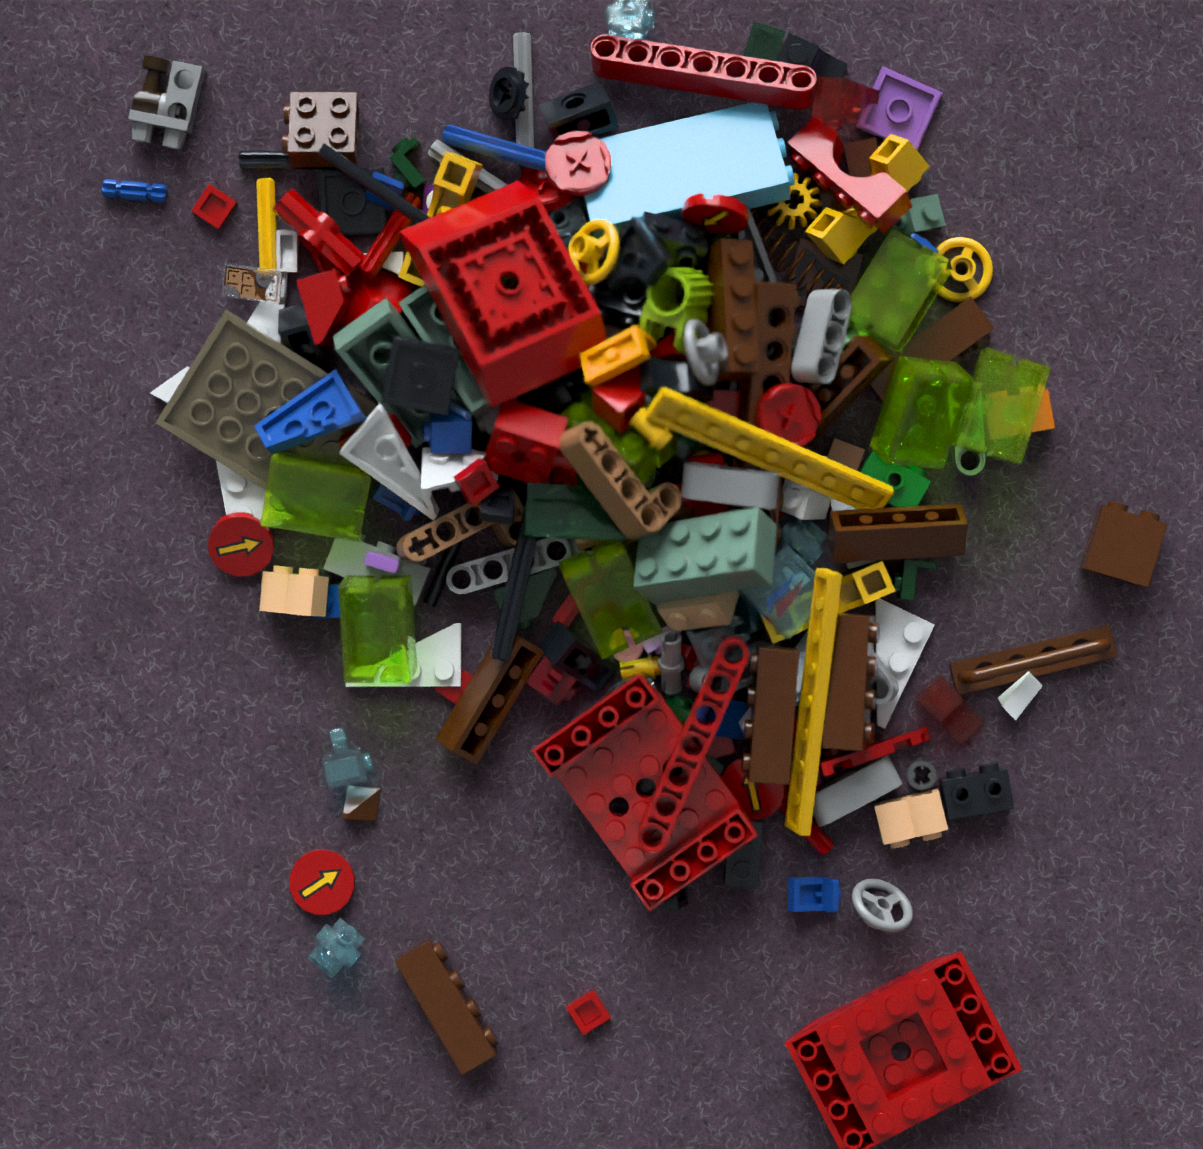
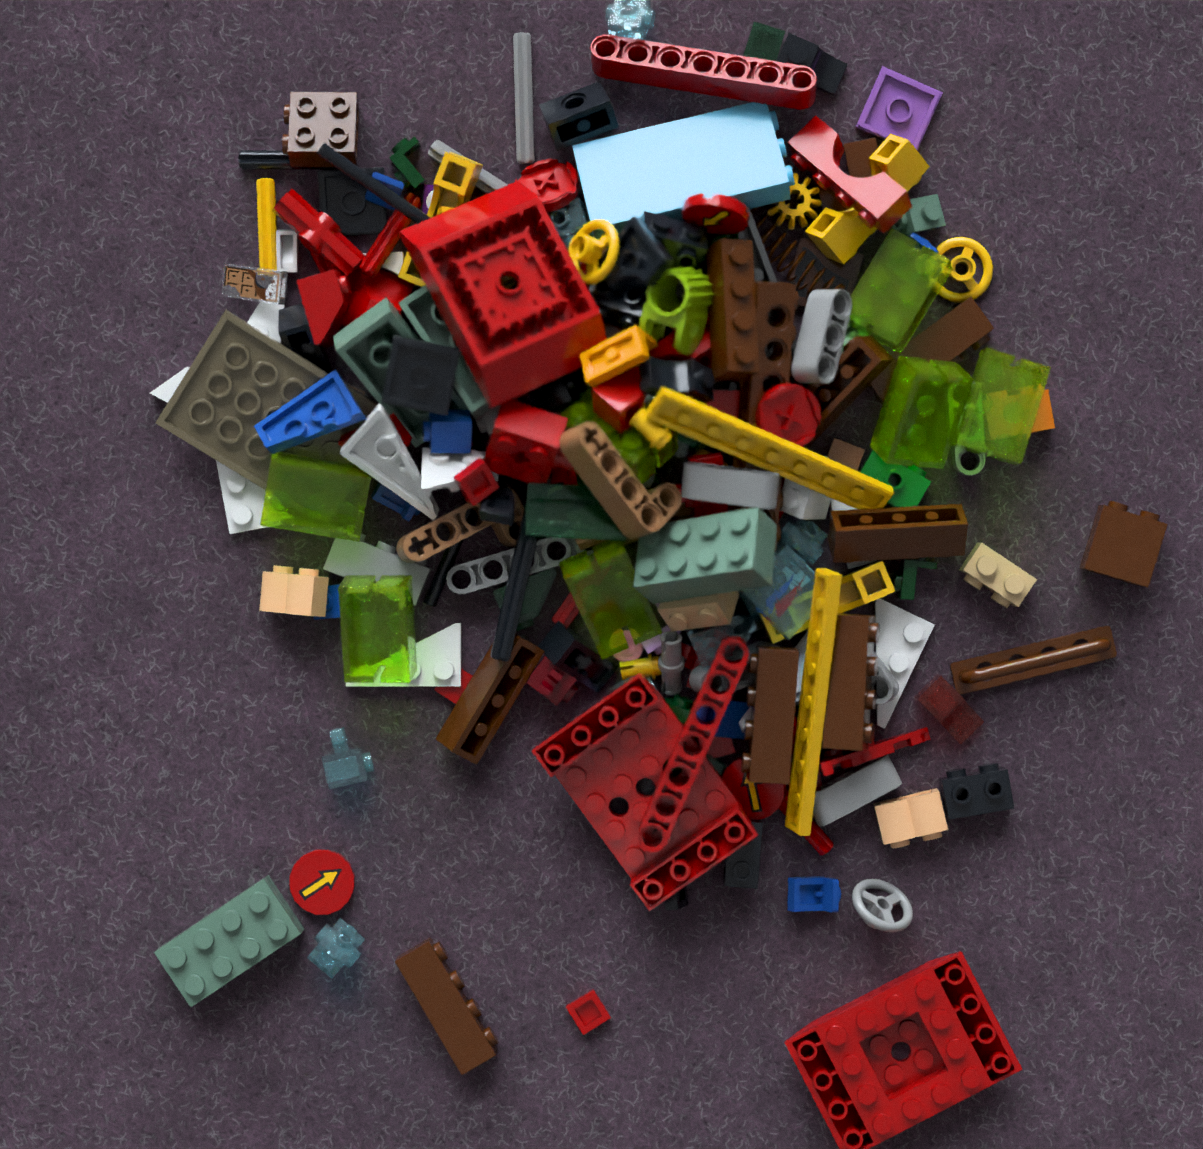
blue axle [102,179,168,203] -> none
light grey hips [128,55,207,150] -> none
red tile [191,184,238,230] -> none
red tile [208,512,275,577] -> none
reddish brown slope [342,784,380,821] -> none
medium lavender tile [364,552,401,574] -> none
blue axle [442,125,547,172] -> none
medium blue piece [449,402,472,420] -> none
black gear [489,67,530,120] -> none
tile [545,131,611,196] -> none
light grey piece [684,319,728,385] -> none
clear red arch [811,76,880,129] -> none
dark grey bush [906,760,937,790] -> none
white piece [998,671,1042,720] -> none
none -> sand green brick [154,875,304,1007]
none -> tan brick [959,542,1037,608]

